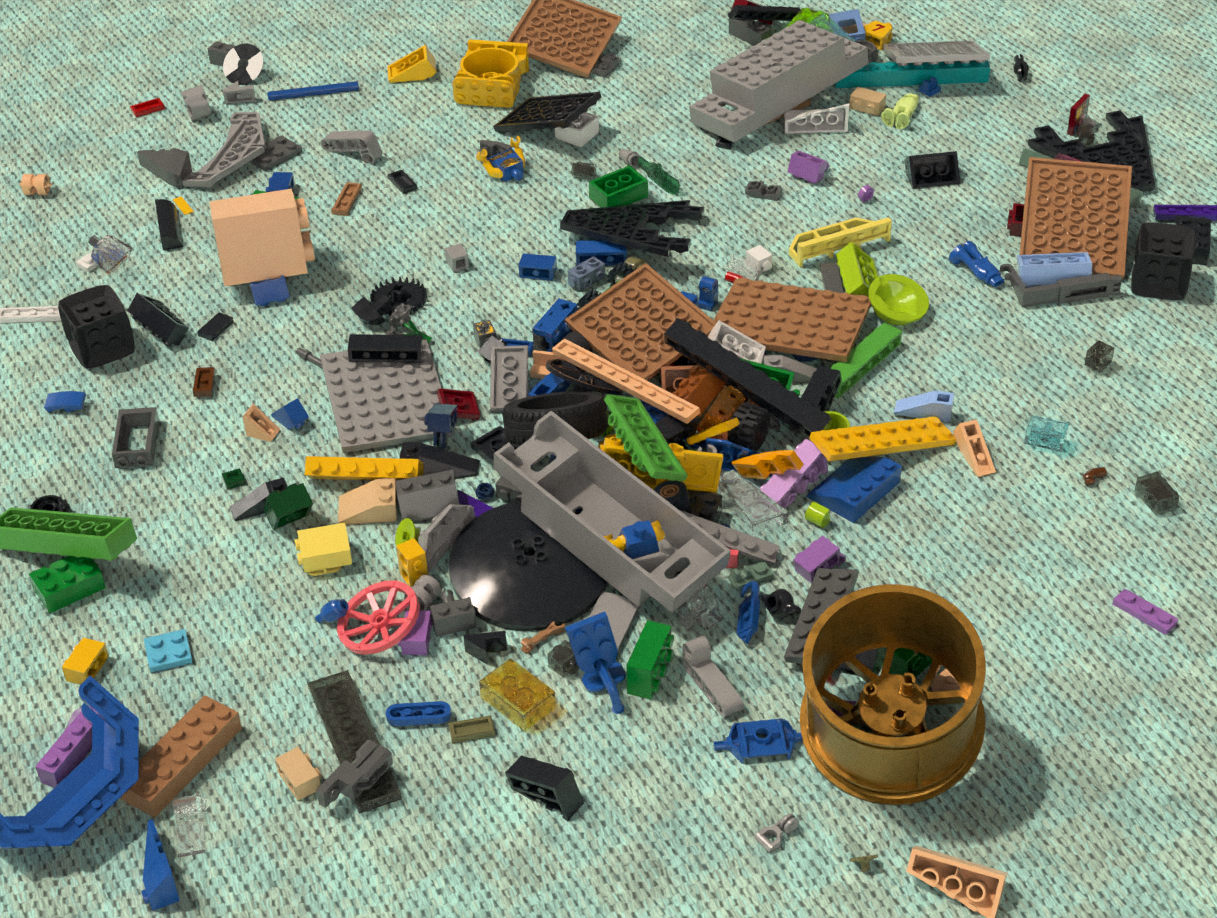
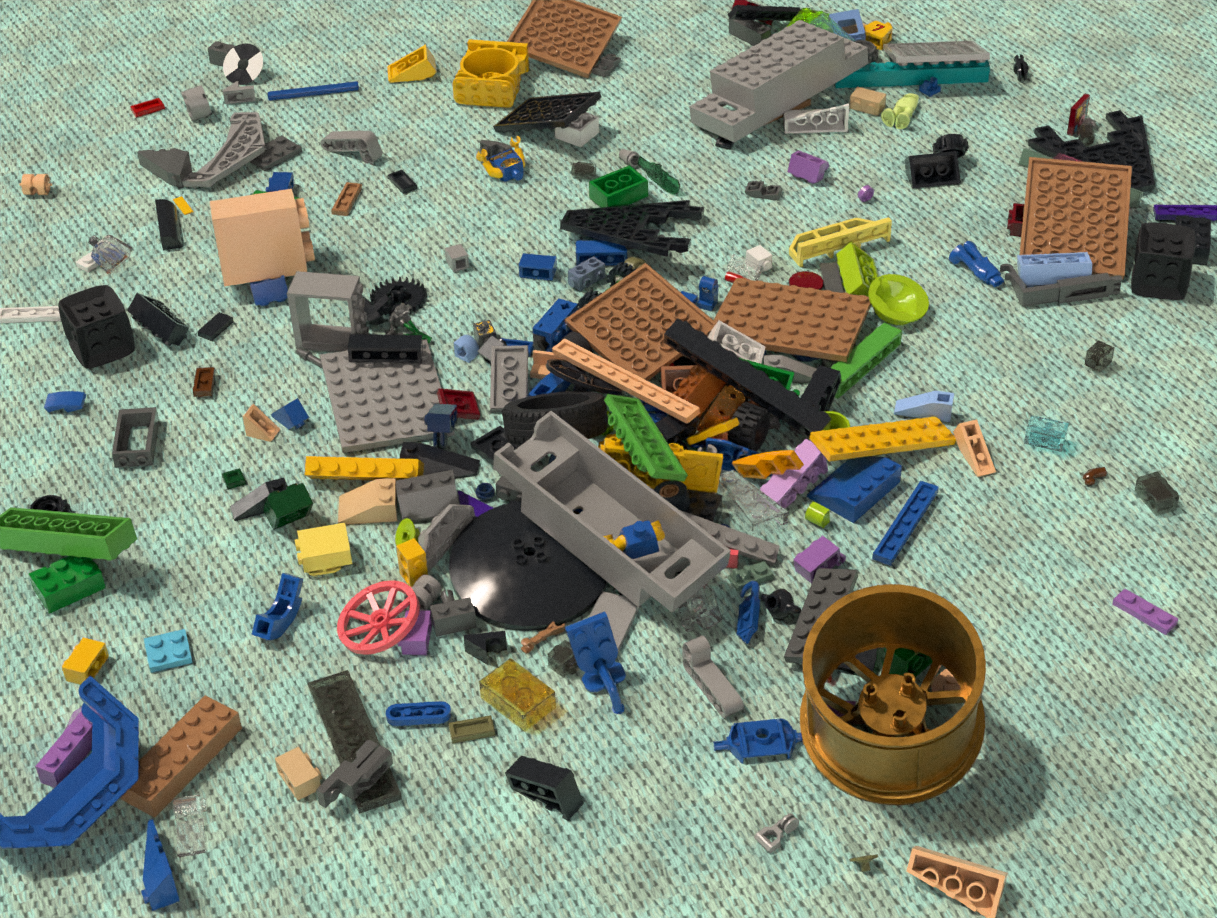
blue plant [315,599,349,623] -> none
green brick [626,620,674,700] -> none
none -> blue arch [251,573,304,640]
none -> light grey window [287,271,369,352]
none -> light blue brick [454,335,479,363]
none -> dark red tile [789,271,823,290]
none -> blue plate [872,481,939,566]
none -> black gear [932,134,969,158]

